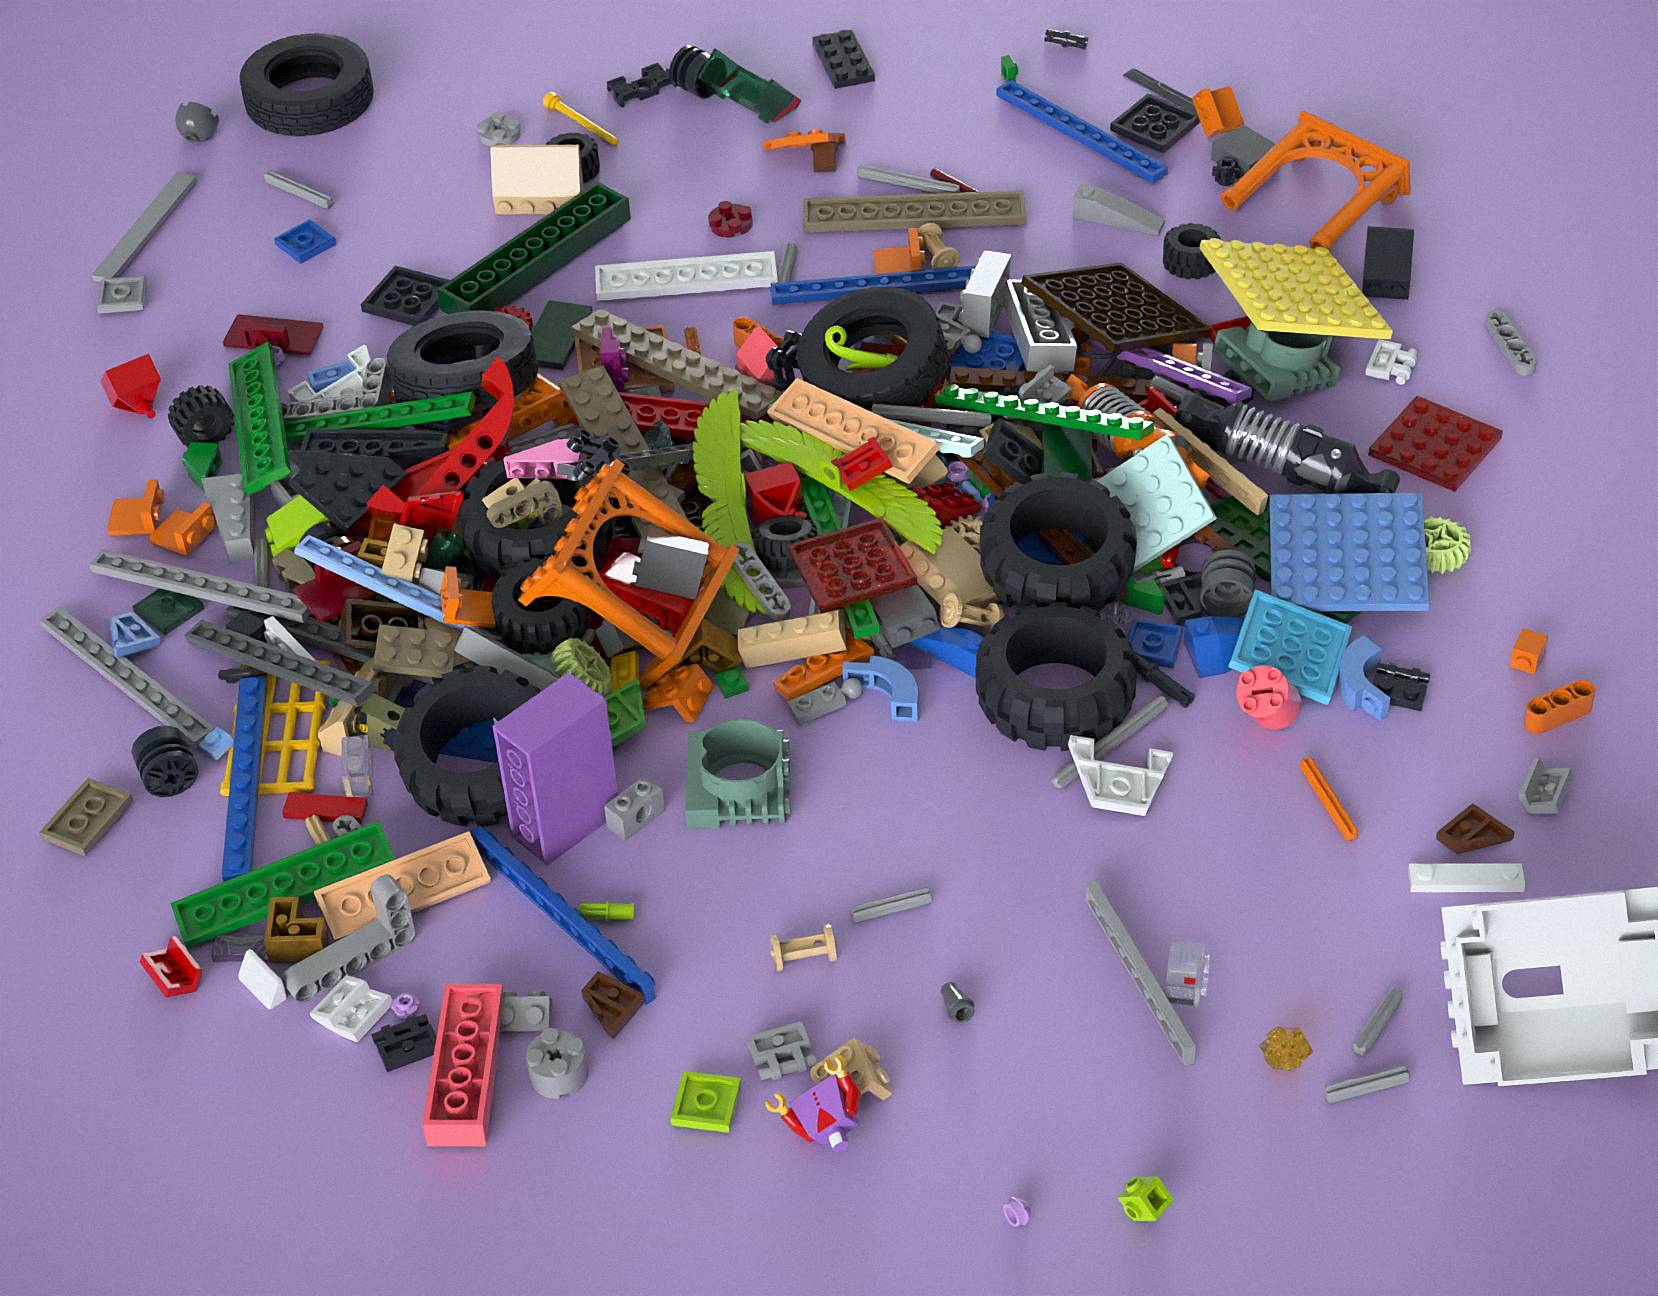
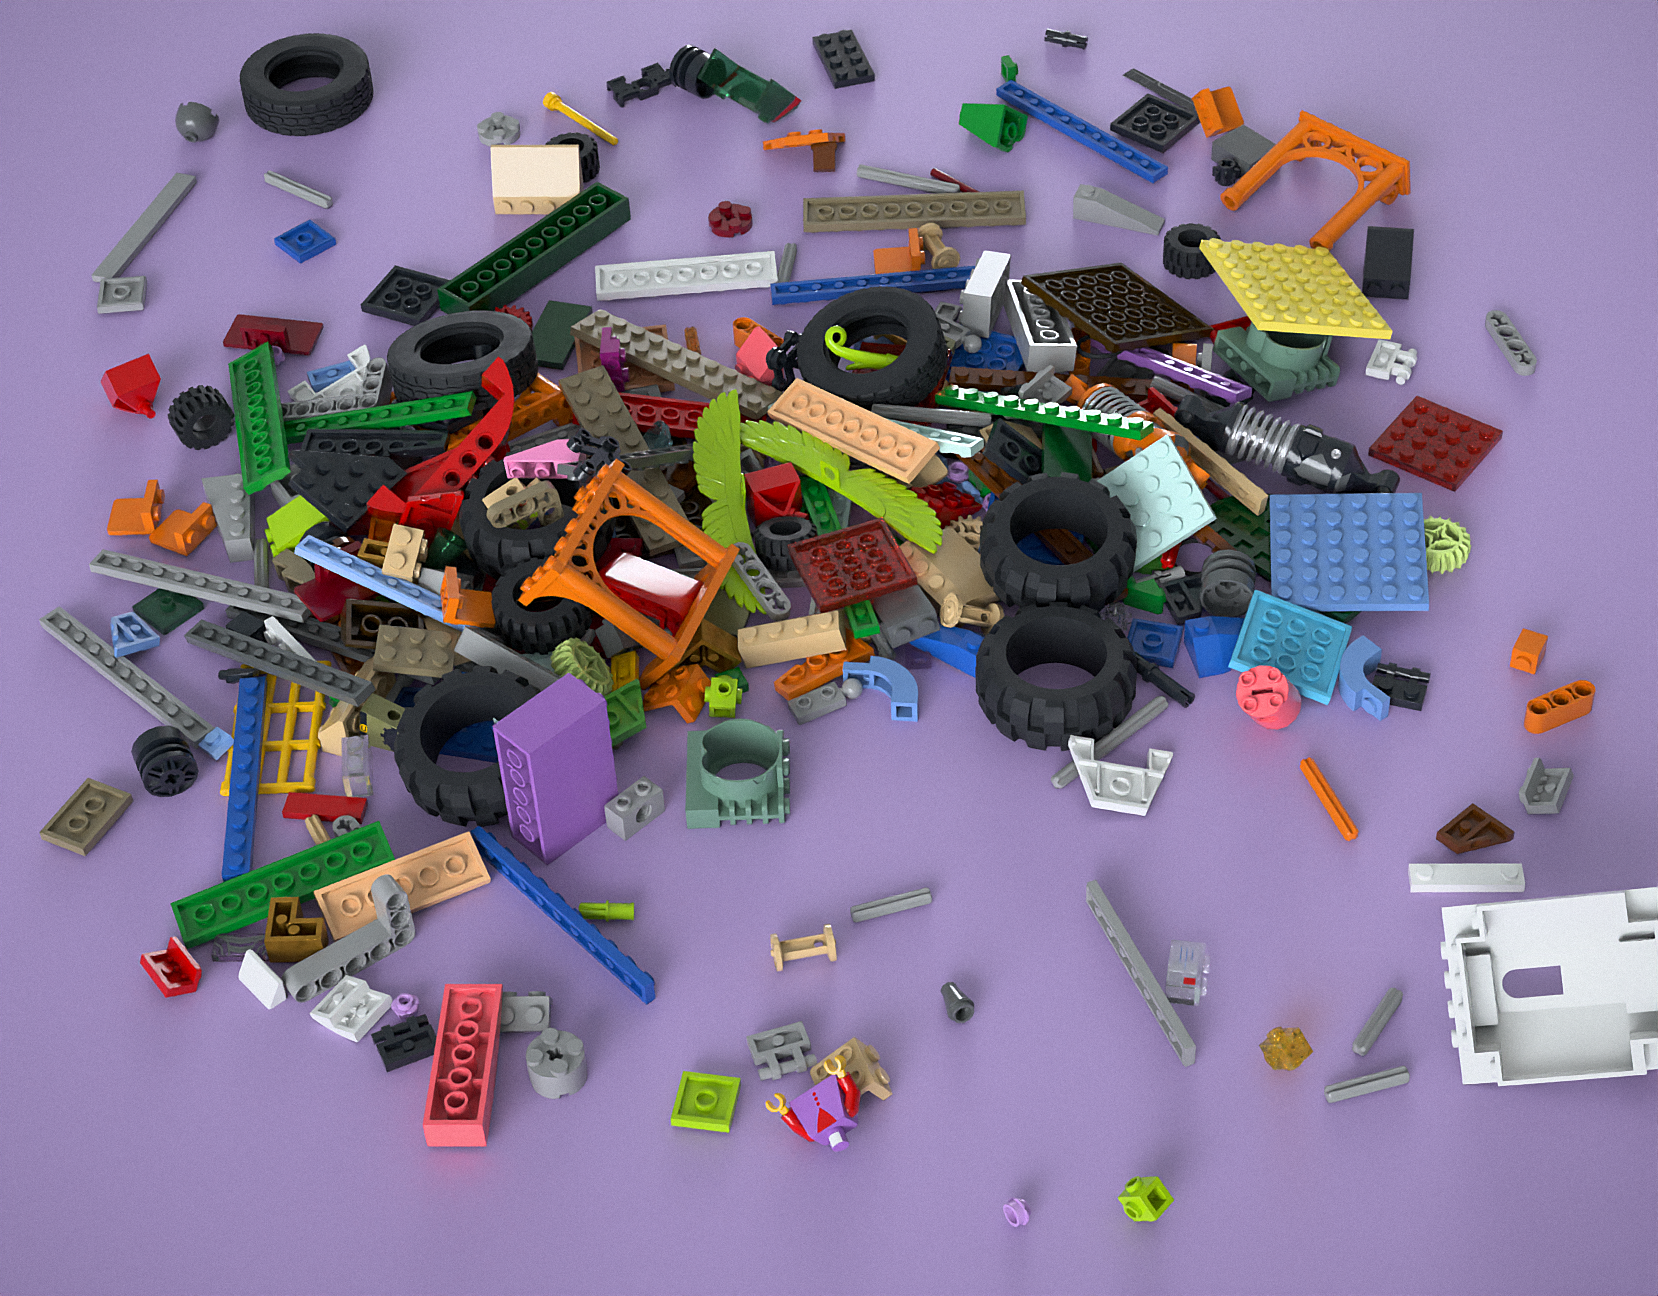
green slope [182,442,223,493] -> none
reddish brown wing [581,971,645,1039] -> none
dark grey brick [632,529,709,600] -> none
red plate [831,436,893,491] -> none
none -> lime brick [705,675,742,718]
none -> green slope [959,103,1028,153]

